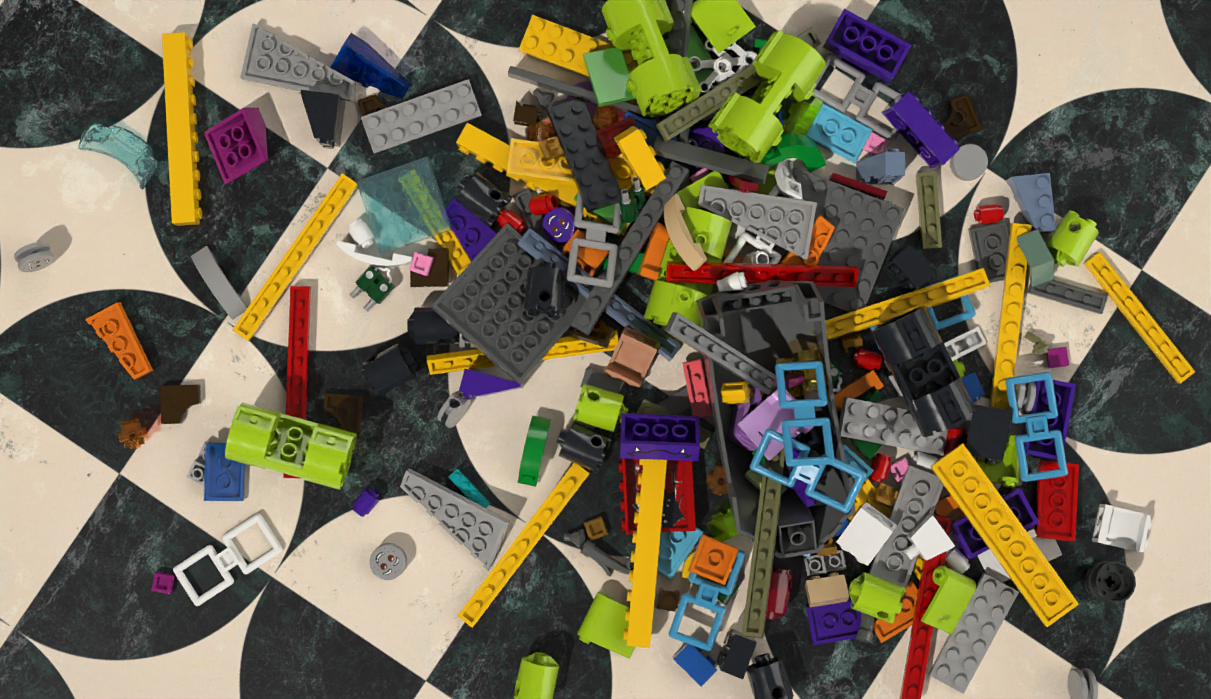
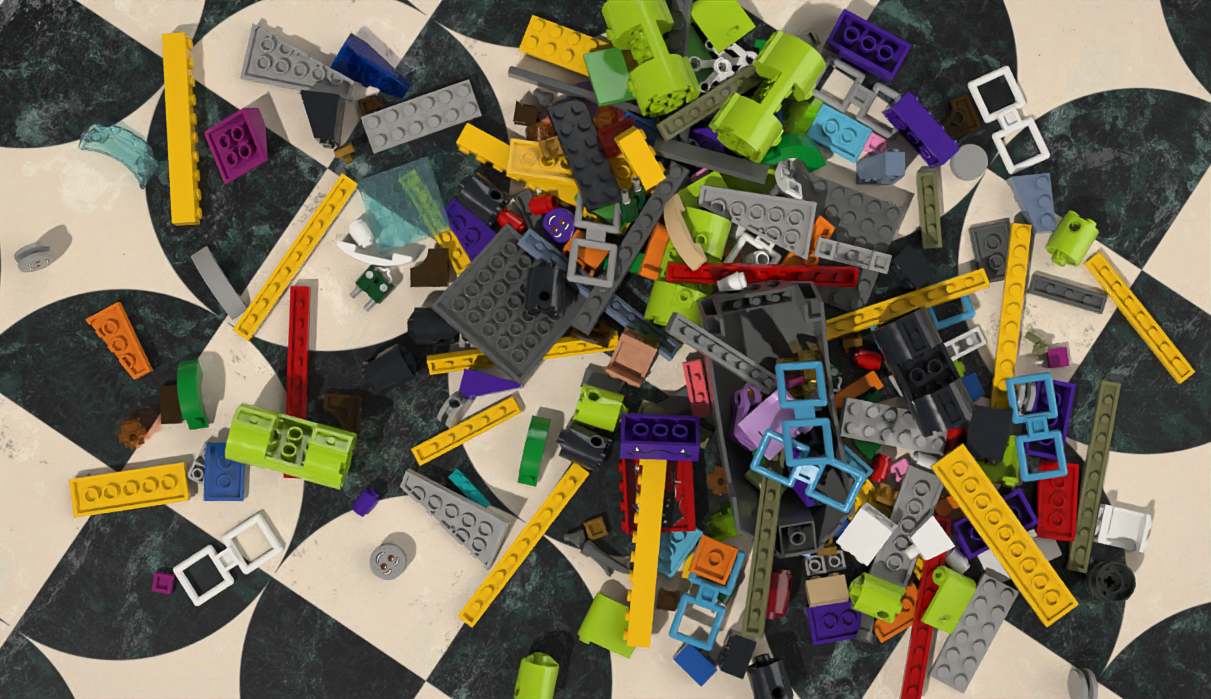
bright pink tile [409,252,434,276] -> none
yellow piece [720,382,750,404] -> none
dark red plate [722,173,759,193] -> none
dark red plate [829,173,887,200] -> none
red brick [974,203,1004,225] -> none
sand green panel [1016,230,1054,287] -> none
none -> yellow plate [69,462,191,518]
none -> green arch [177,359,209,430]
none -> pearl gold tile [334,142,355,165]
none -> yellow tile [411,396,522,466]
none -> light grey slope [813,237,892,274]
none -> white bar [968,66,1050,174]
none -> olive plate [1066,380,1121,573]

